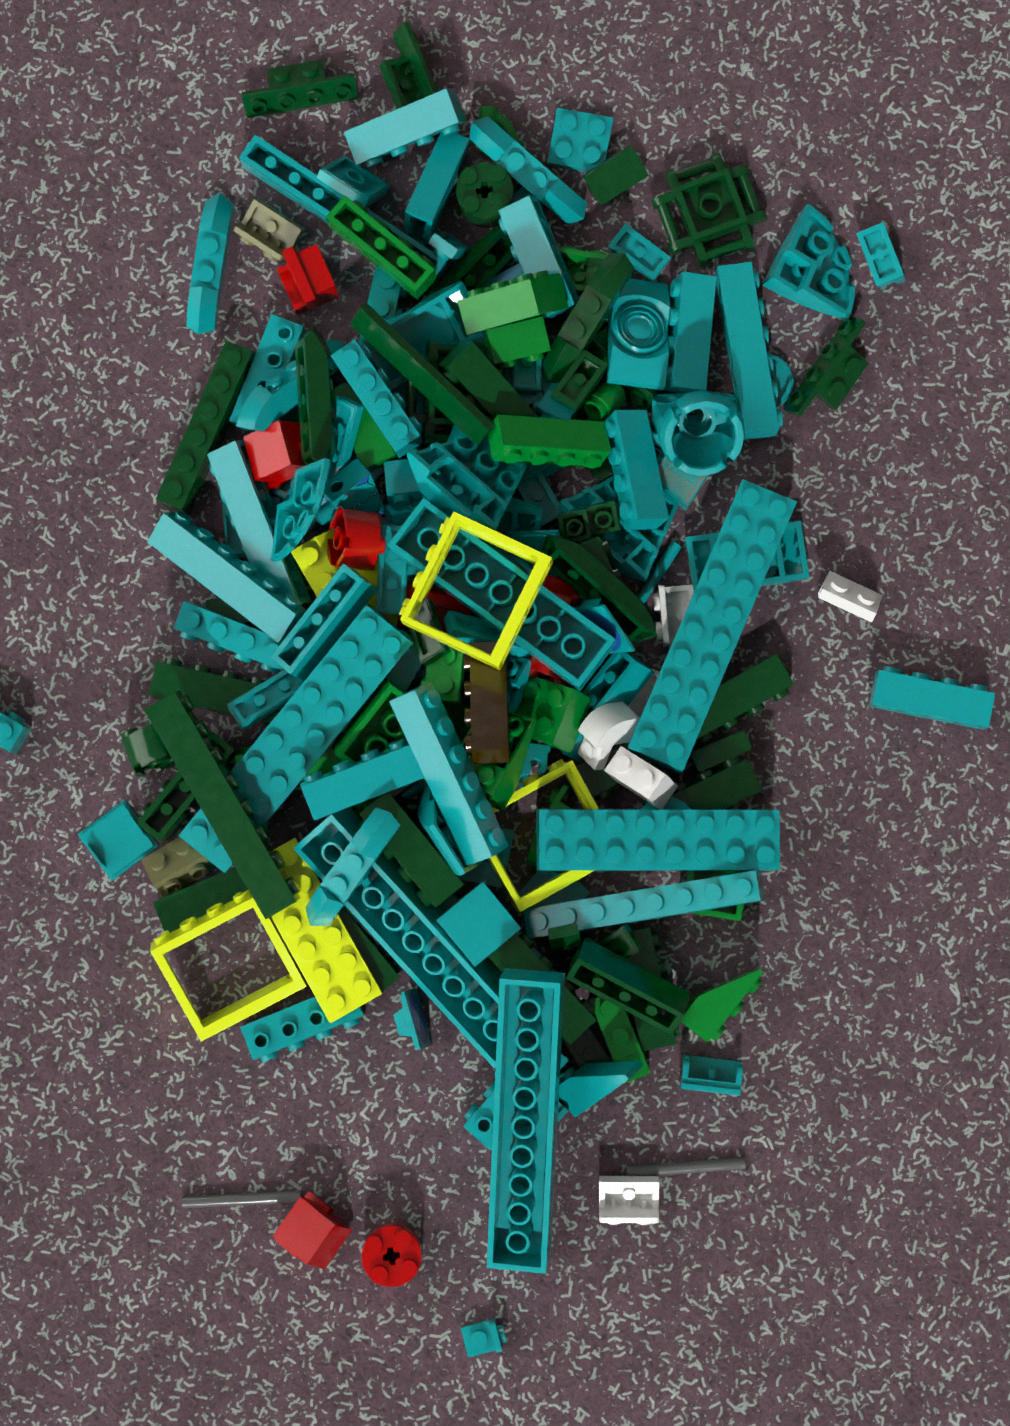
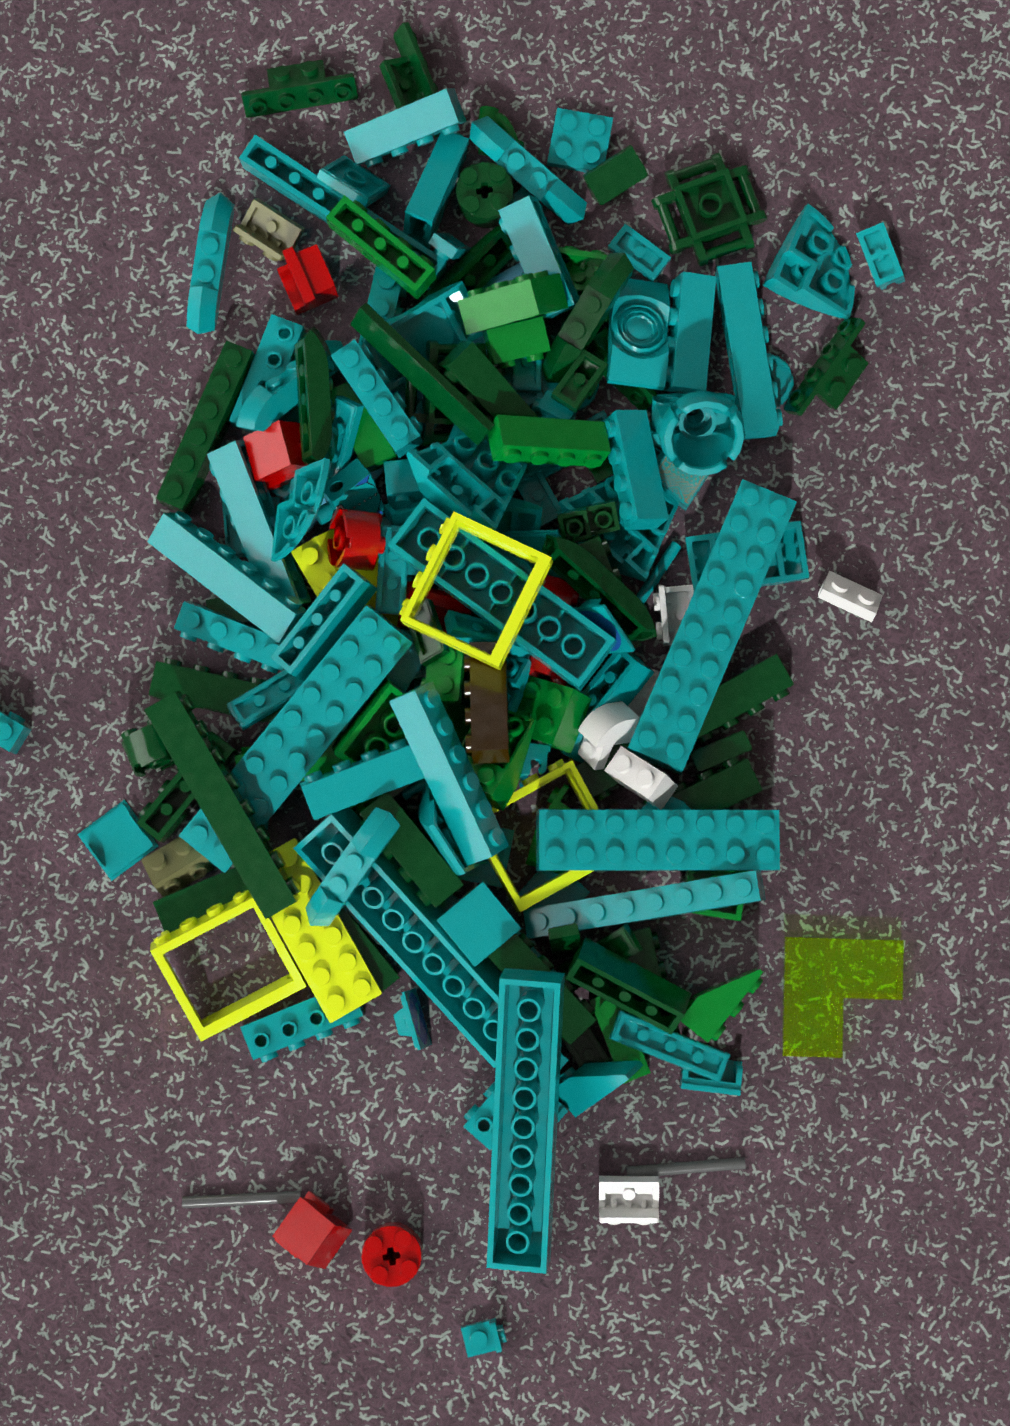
green brick [584,381,626,421] -> none
teal brick [869,666,995,730] -> none
none -> teal tile [609,1010,730,1082]
none -> clear neon green plate [782,937,904,1058]

